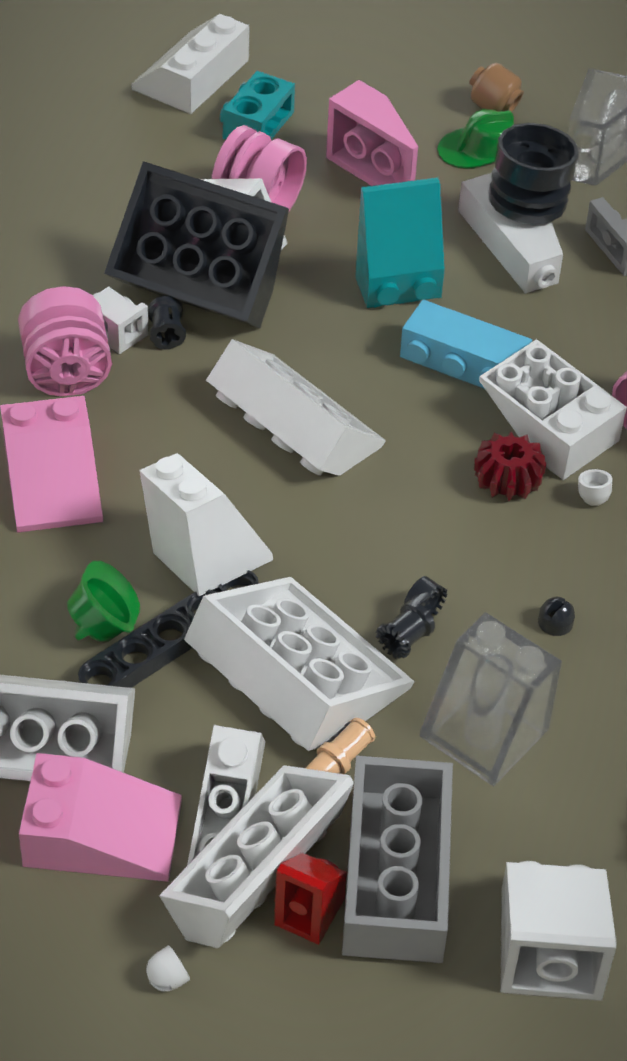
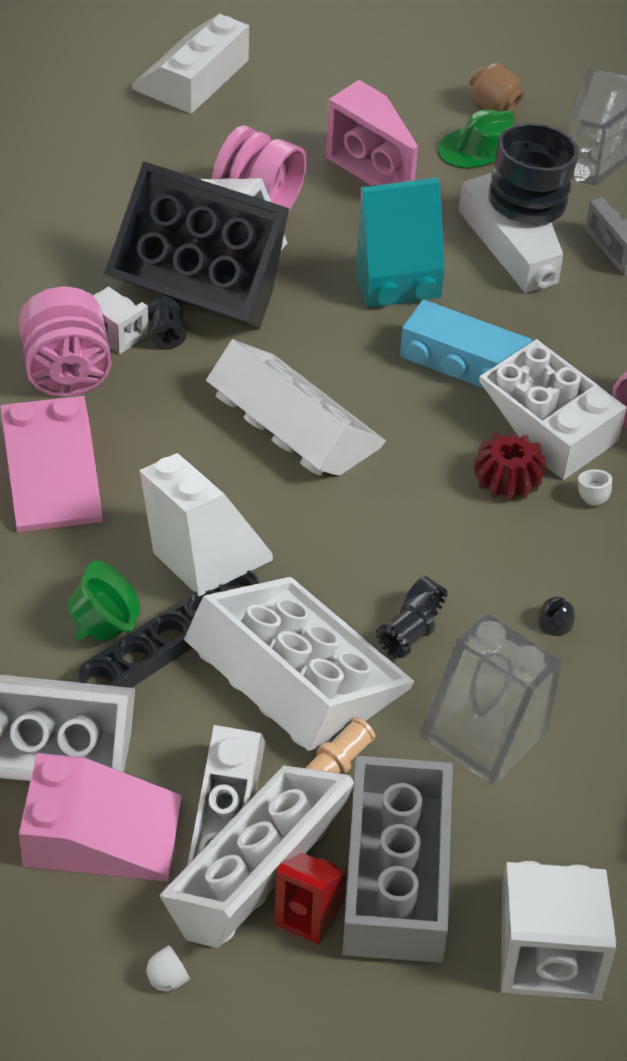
teal brick [220,71,295,140] -> none

